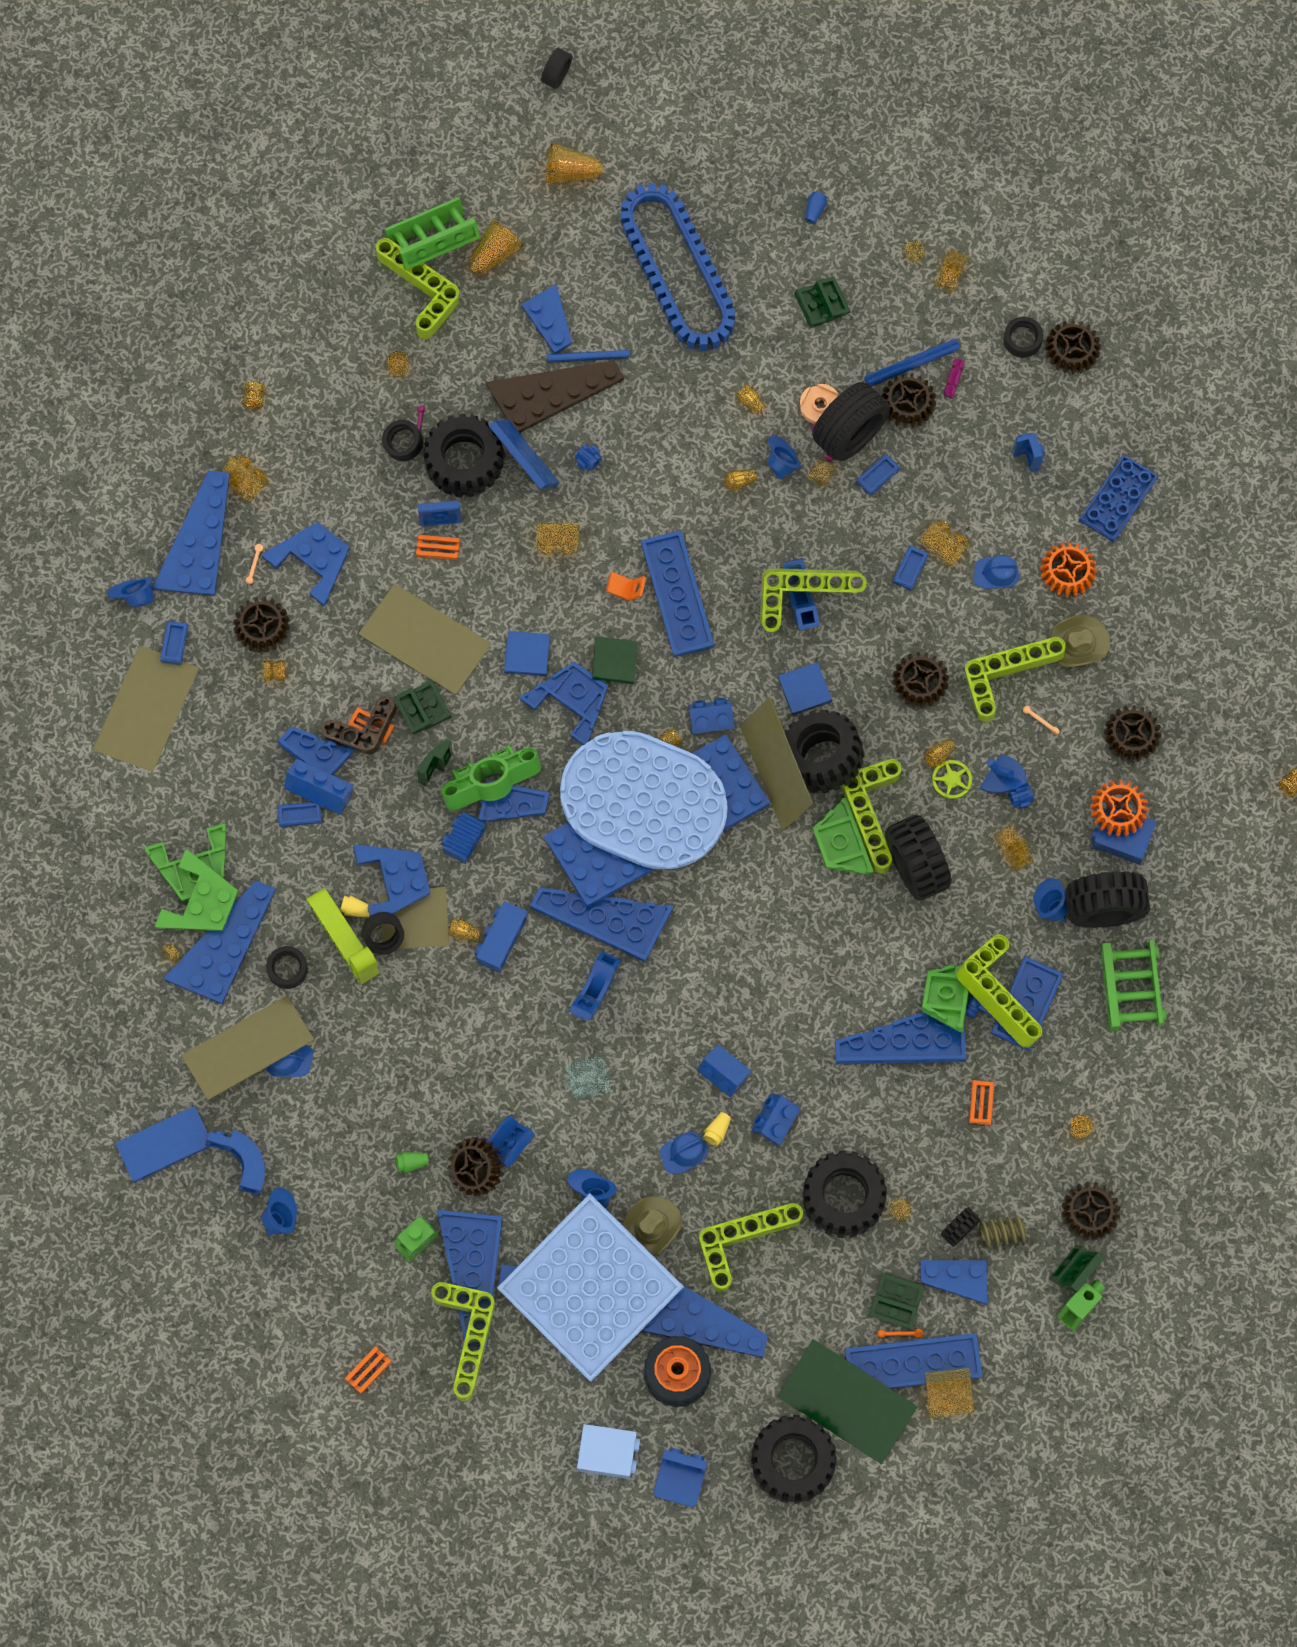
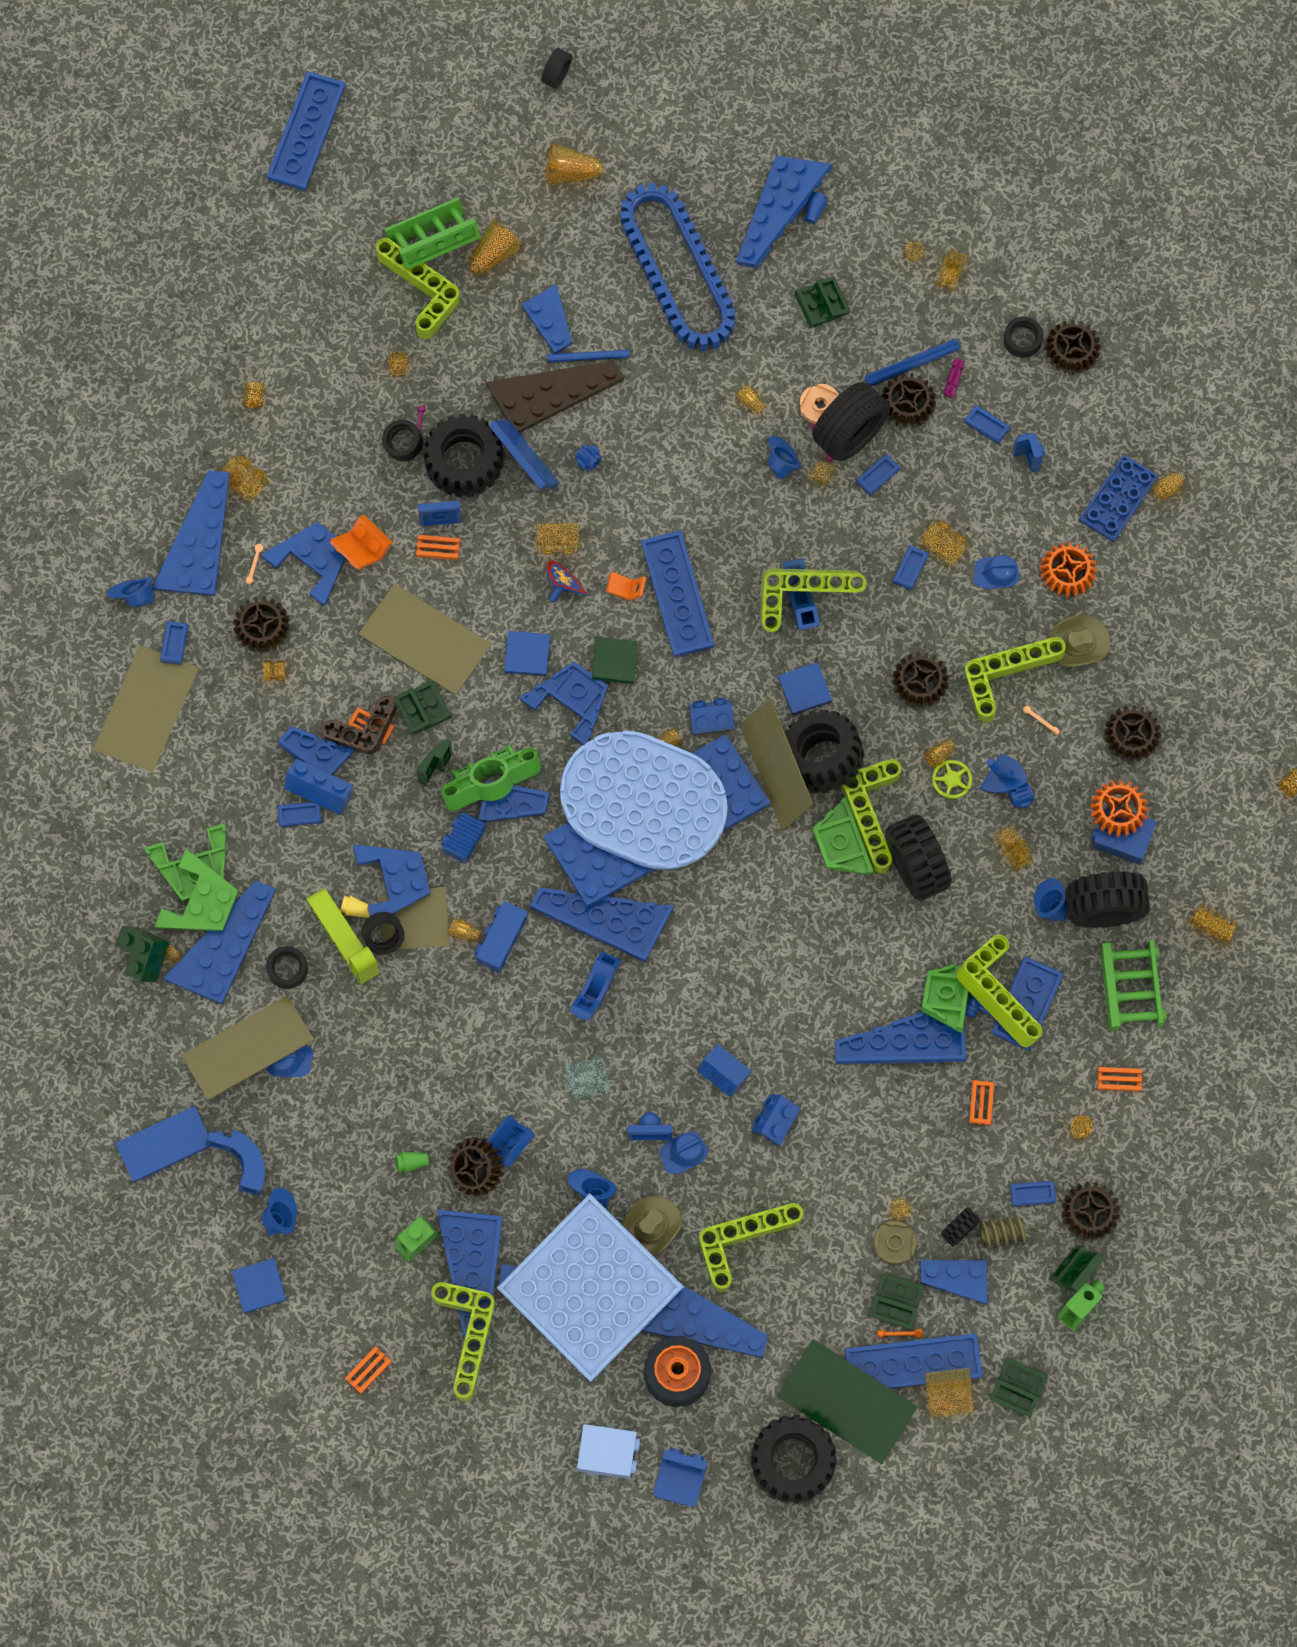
light yellow cone [703,1112,731,1146] -> none
clear yellow cone [725,469,757,491] -> none
black tyre [803,1150,887,1238] -> none
none -> dark green brick [115,926,170,982]
none -> blue tile [232,1258,287,1314]
none -> blue plate [267,71,346,191]
none -> orange bracket [330,515,393,570]
none -> shield [546,560,586,602]
none -> blue tile [628,1112,672,1140]
none -> blue wing [736,156,833,268]
none -> olive tile [873,1221,917,1265]
none -> blue tile [964,405,1010,444]
none -> dark green slope [990,1357,1048,1417]
none -> blue tile [1010,1181,1056,1207]
none -> orange tile [1098,1067,1142,1092]
none -> clear yellow brick [1152,472,1185,500]
none -> clear yellow piece [1189,903,1237,946]

